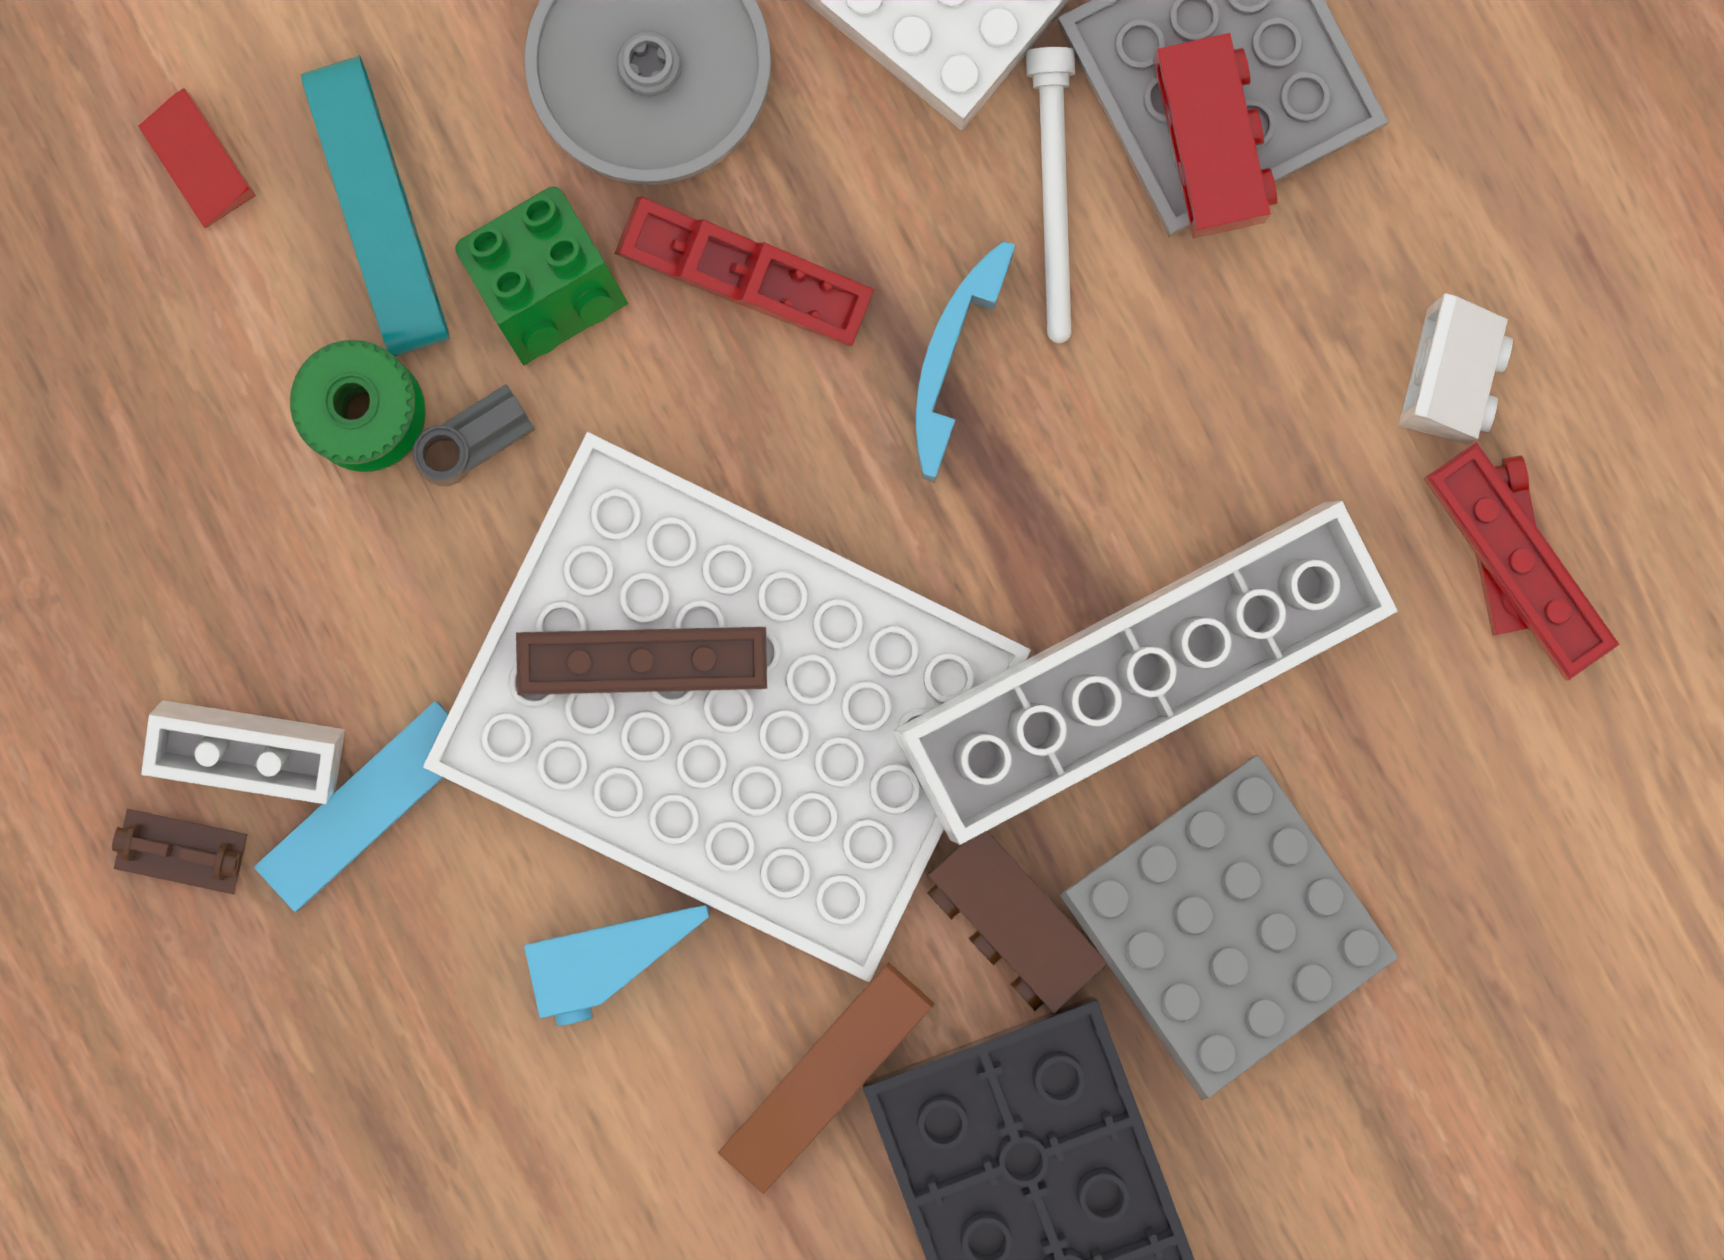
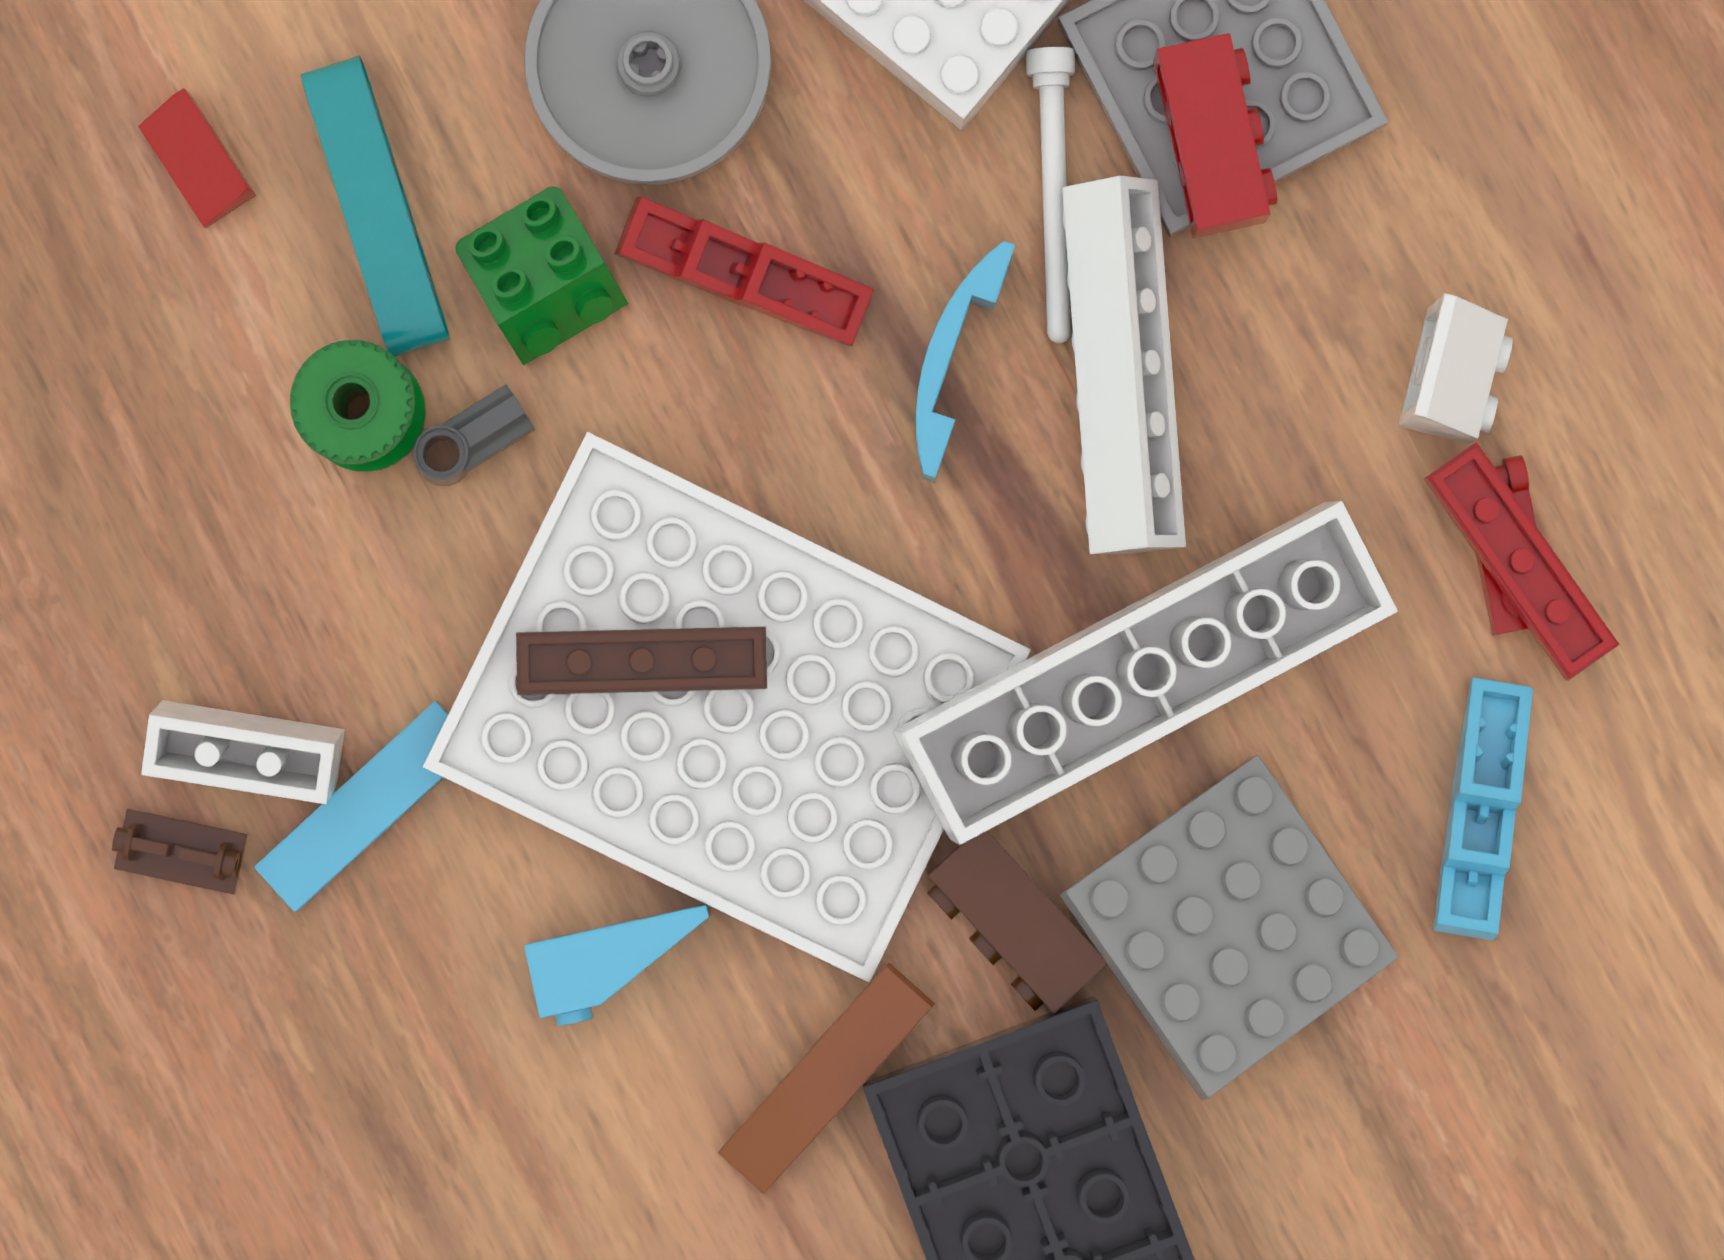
none -> white brick [1062,176,1186,554]
none -> medium azure slope [1433,677,1533,941]

